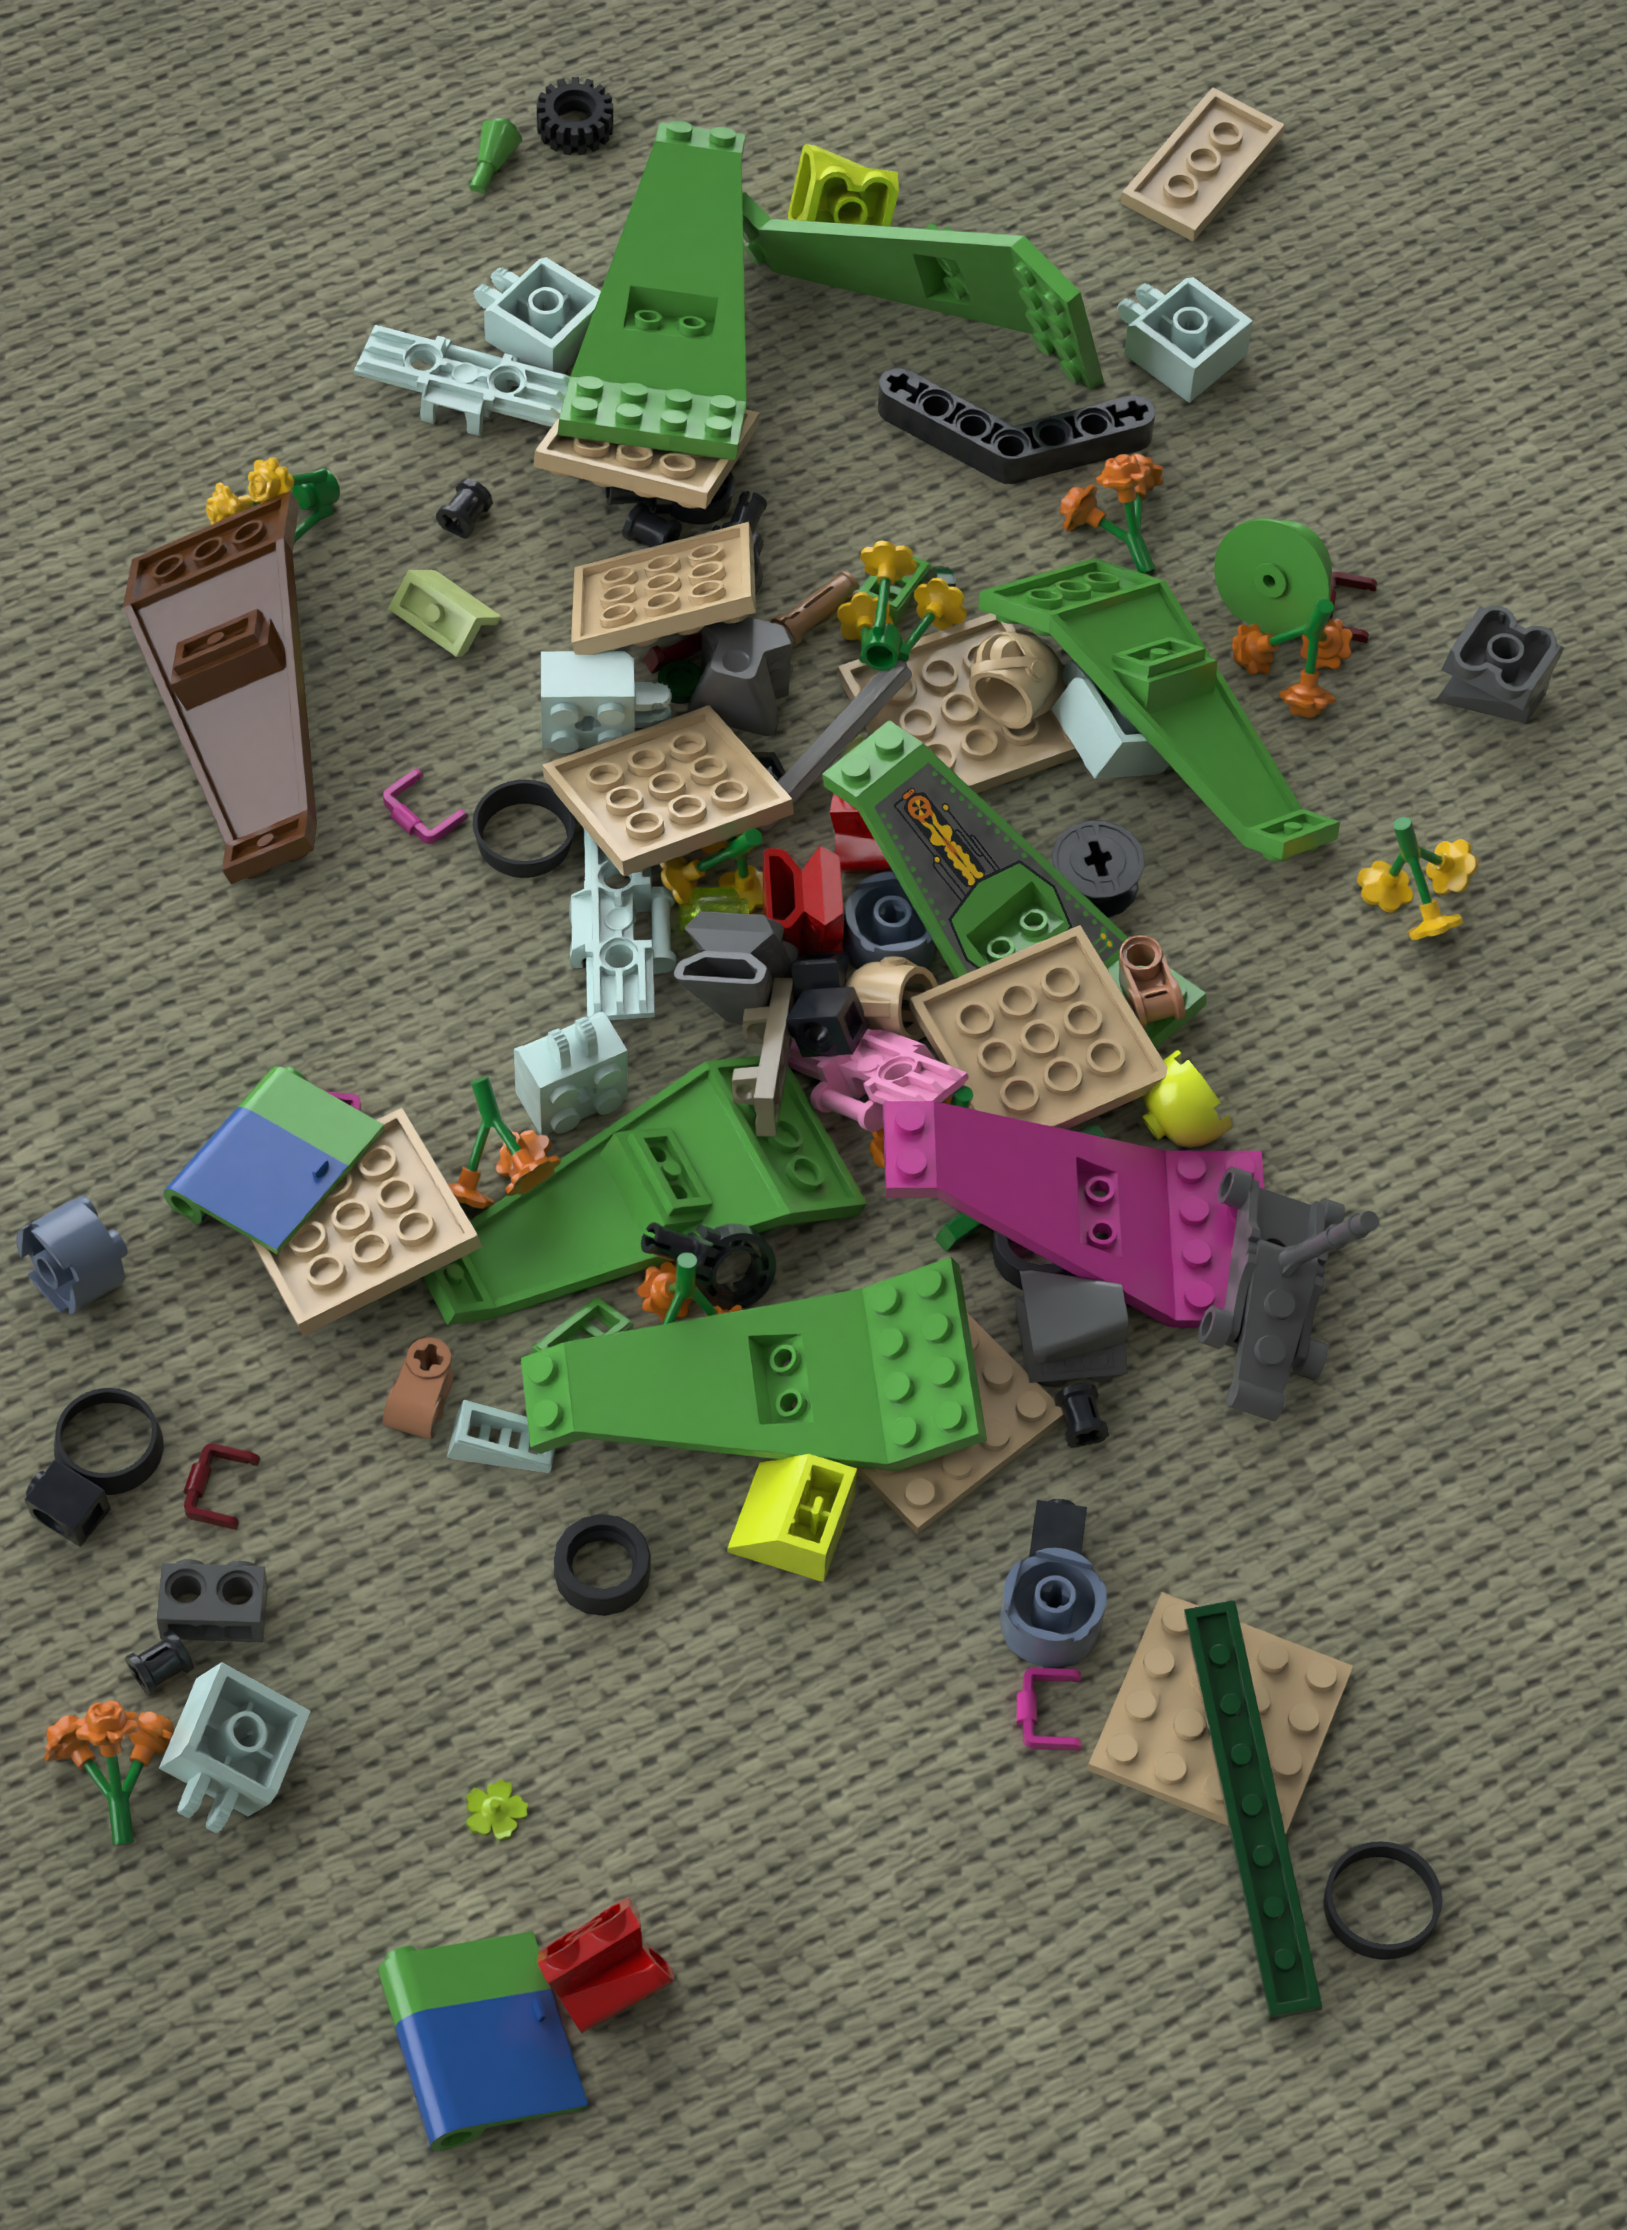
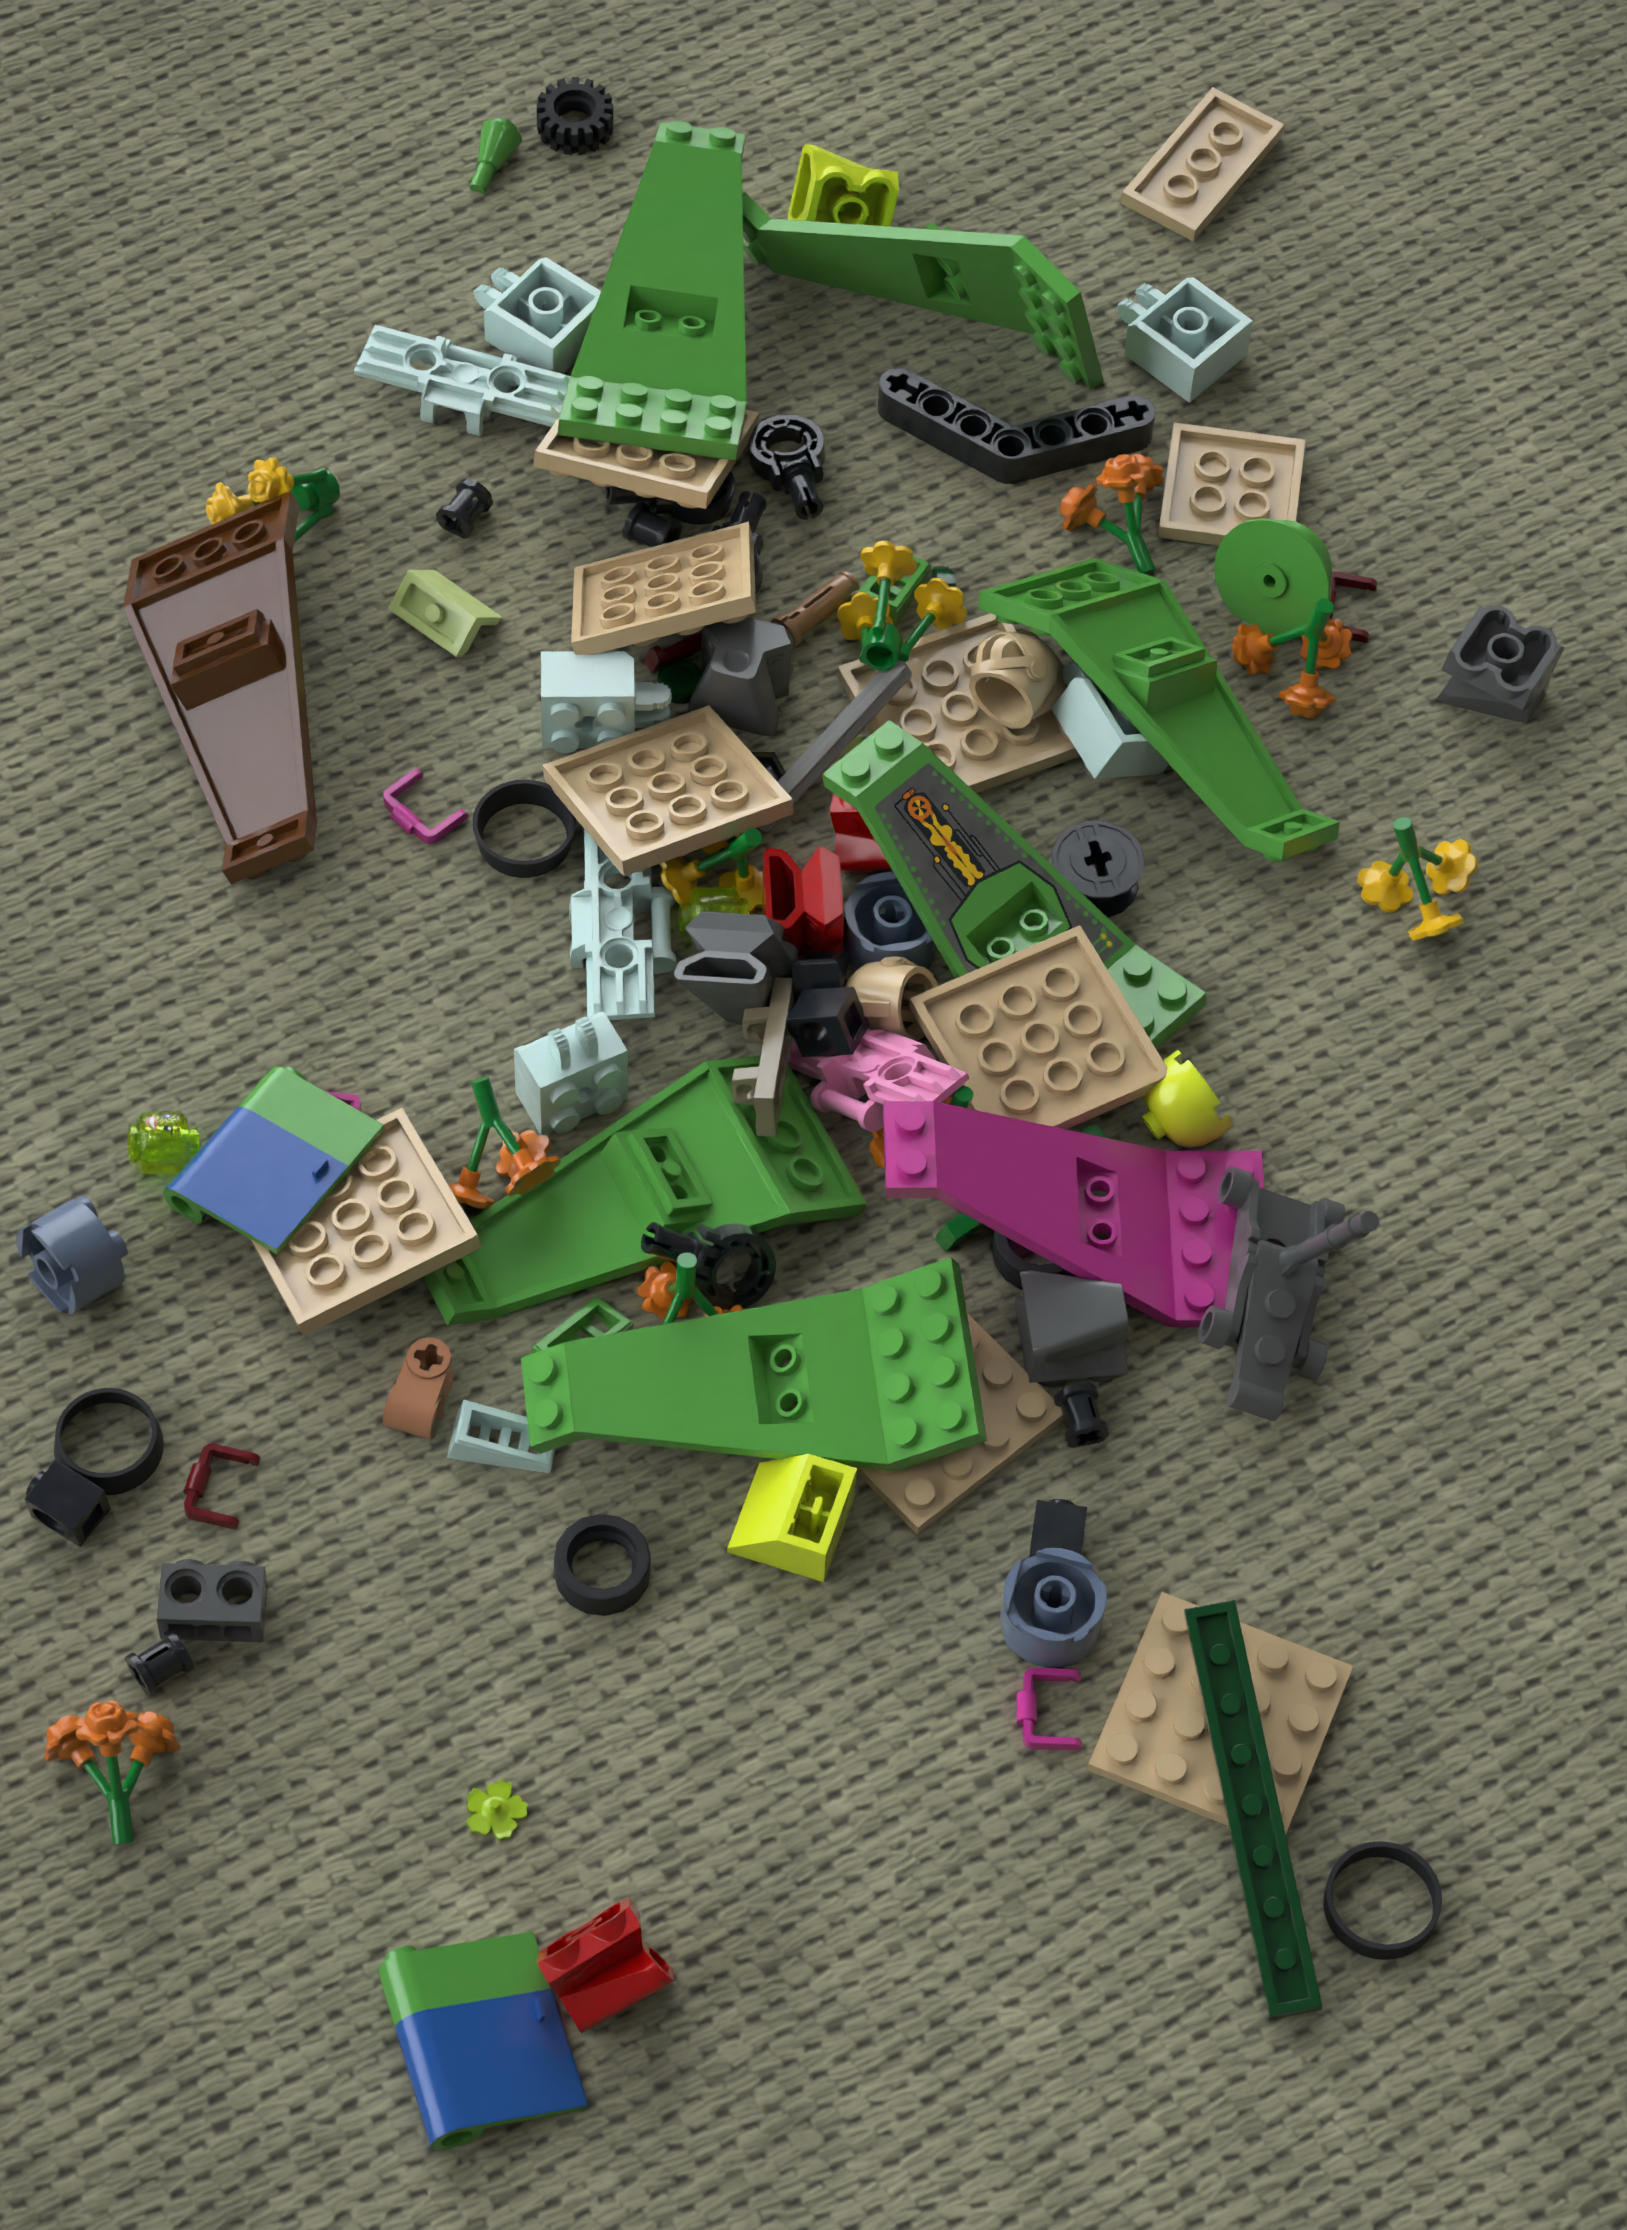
light aqua hinge [159,1662,310,1833] -> none
nougat piece [1119,935,1186,1029] -> none
none -> clear neon green head [127,1111,199,1175]
none -> black pin [748,415,825,520]
none -> tan plate [1158,422,1306,546]

